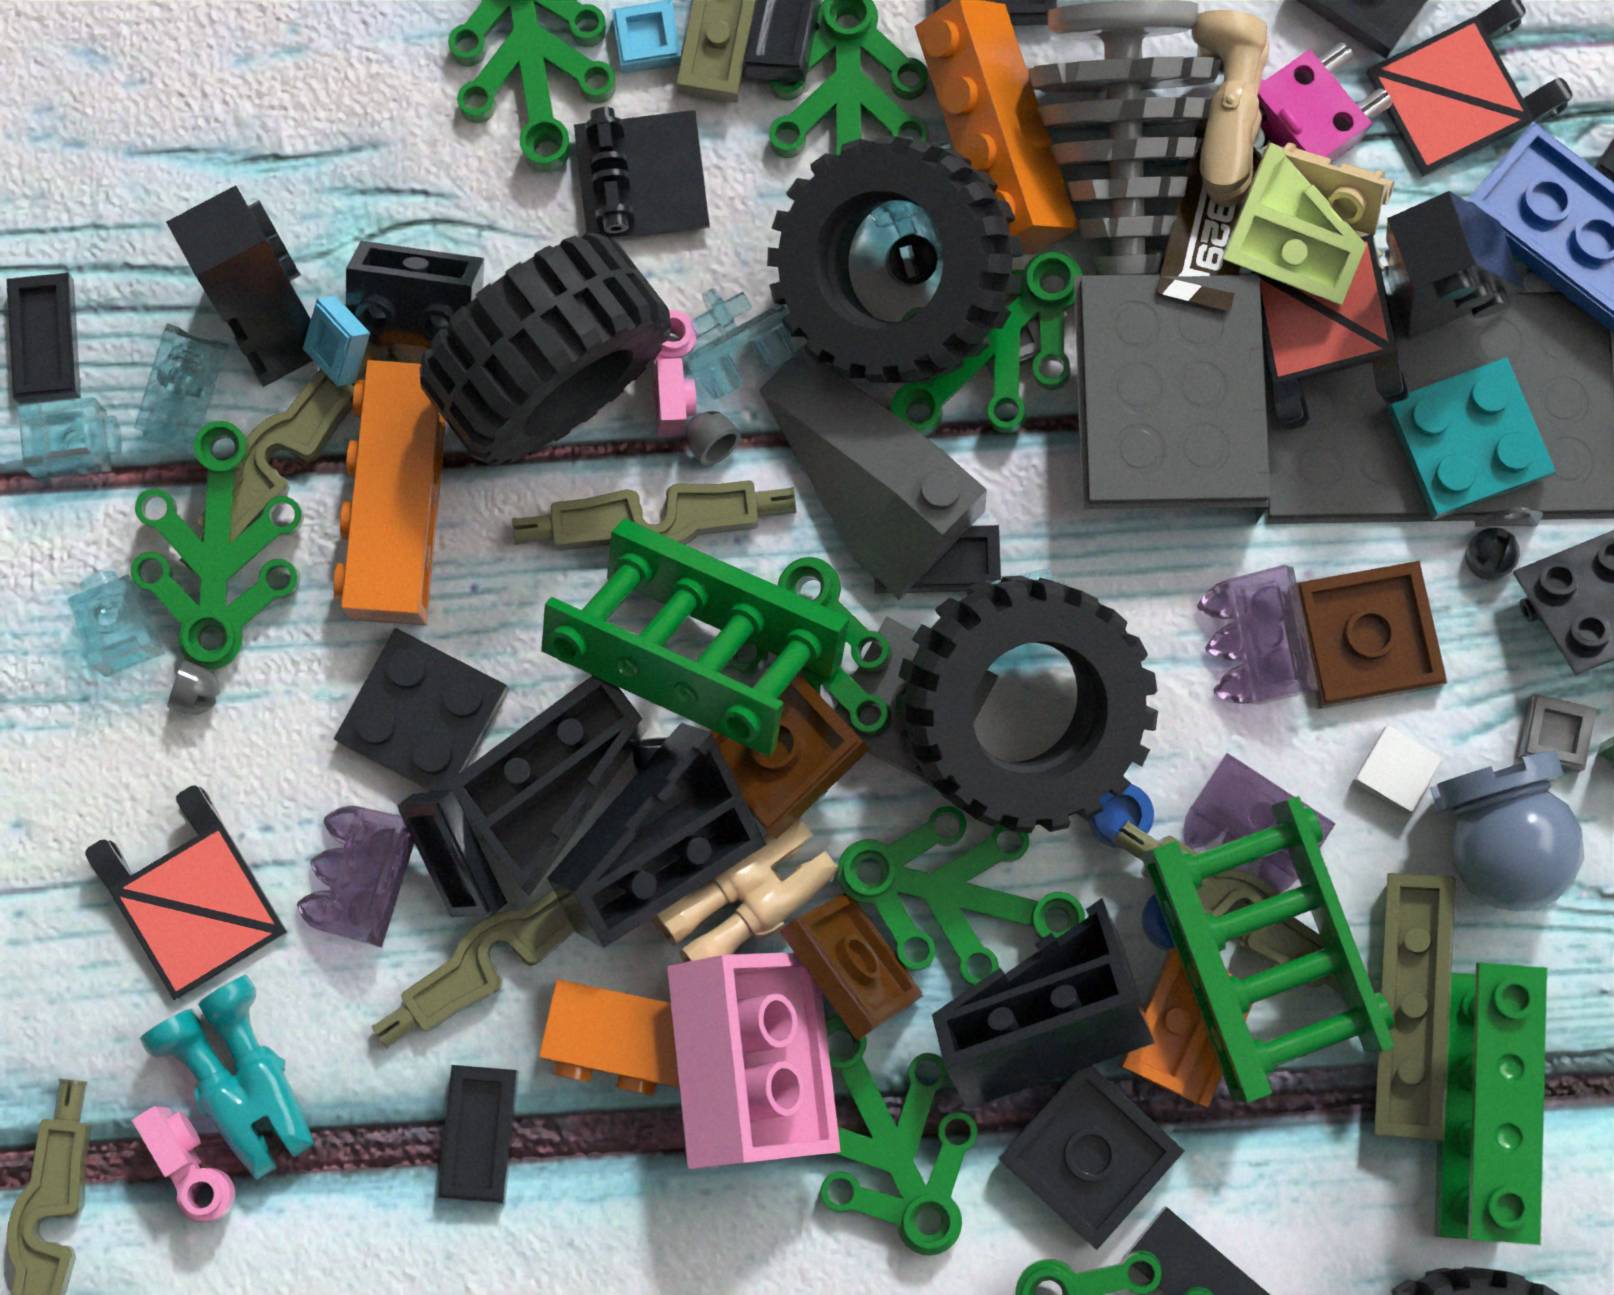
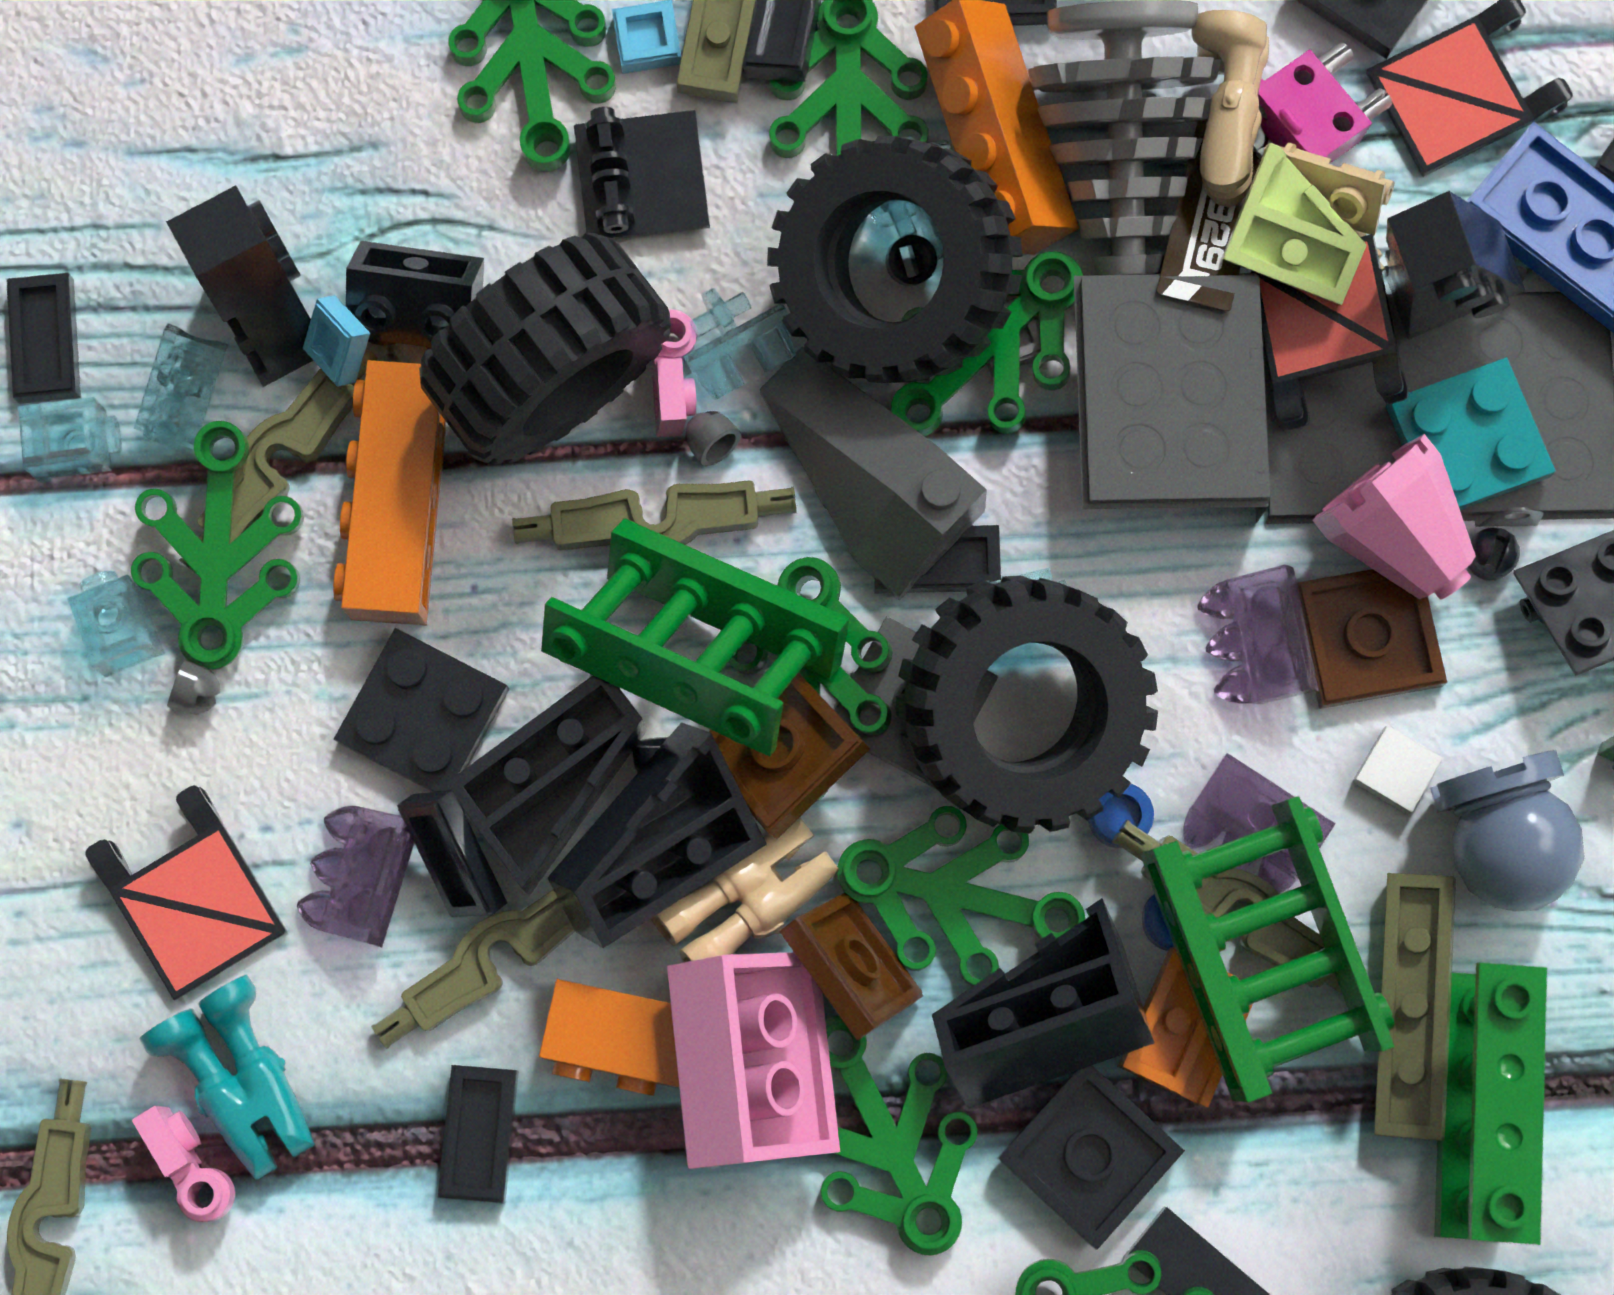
flat silver tile [1517,693,1597,773] -> none
none -> bright pink cone [1313,434,1476,600]

